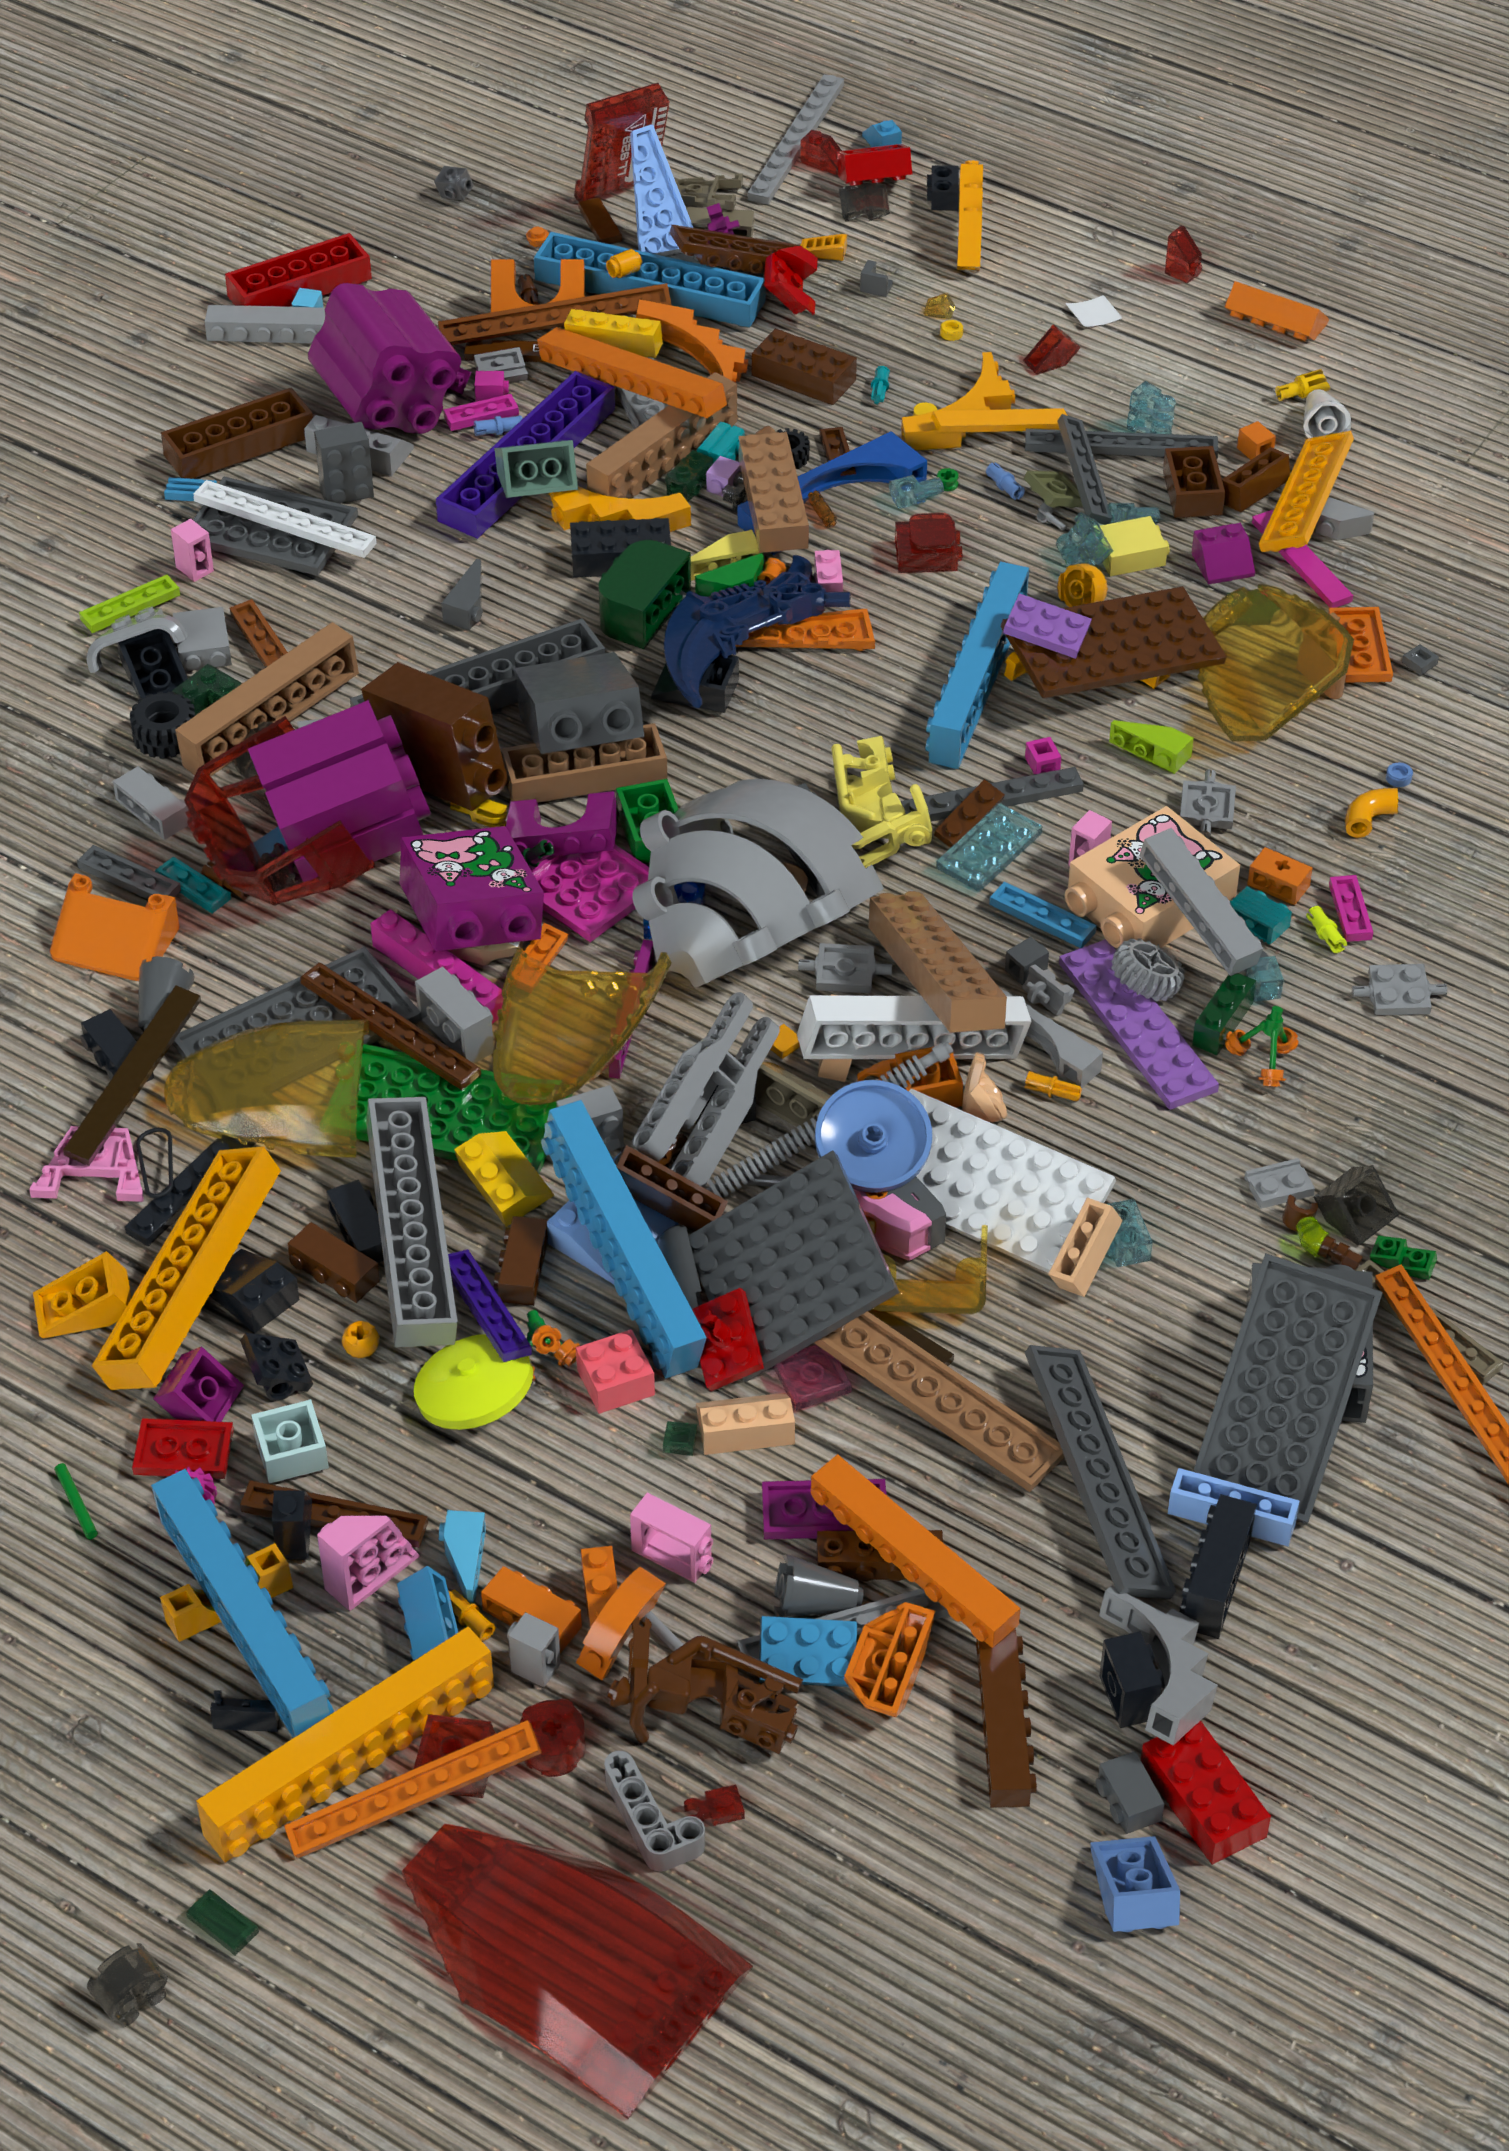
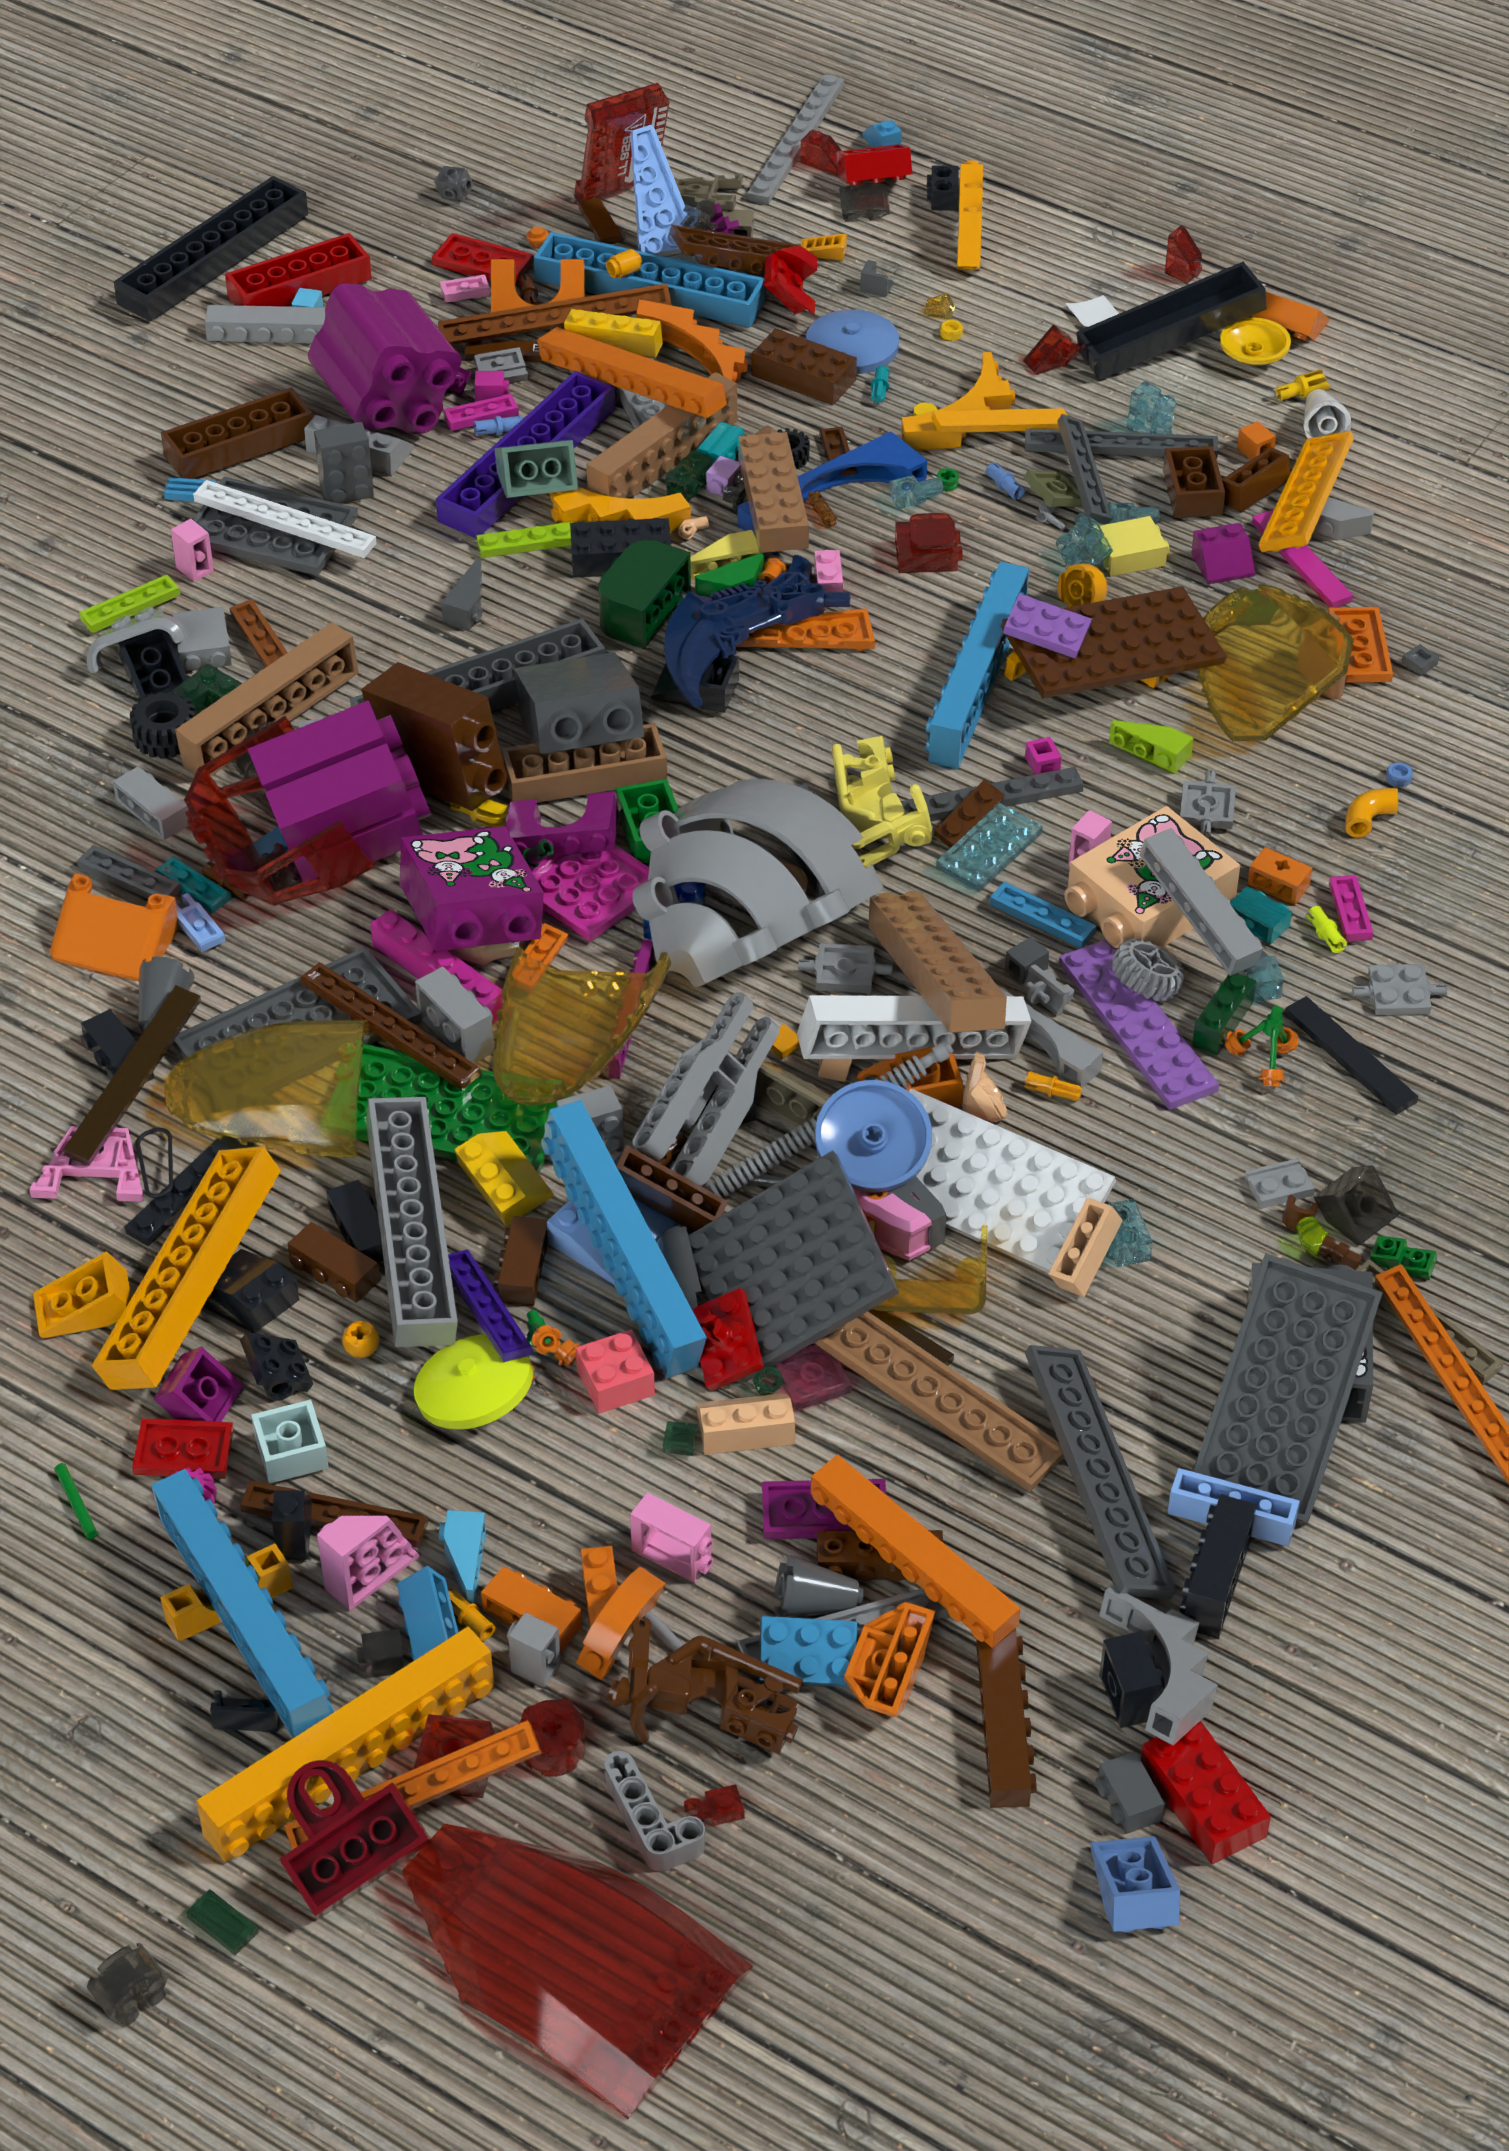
none -> black brick [114,176,308,322]
none -> light blue hinge [176,893,225,952]
none -> dark red brick [279,1760,433,1918]
none -> clear smoke brick [356,1629,404,1678]
none -> red plate [431,233,534,285]
none -> bright pink plate [440,275,490,303]
none -> lime plate [476,522,573,559]
none -> light nougat arm [678,516,709,540]
none -> clear smoke hips [680,199,717,231]
none -> clear green bush [753,1366,783,1395]
none -> medium blue dish [806,310,899,374]
none -> black piece [1076,261,1267,380]
none -> yellow dish [1220,318,1291,365]
none -> black tile [1285,996,1418,1115]

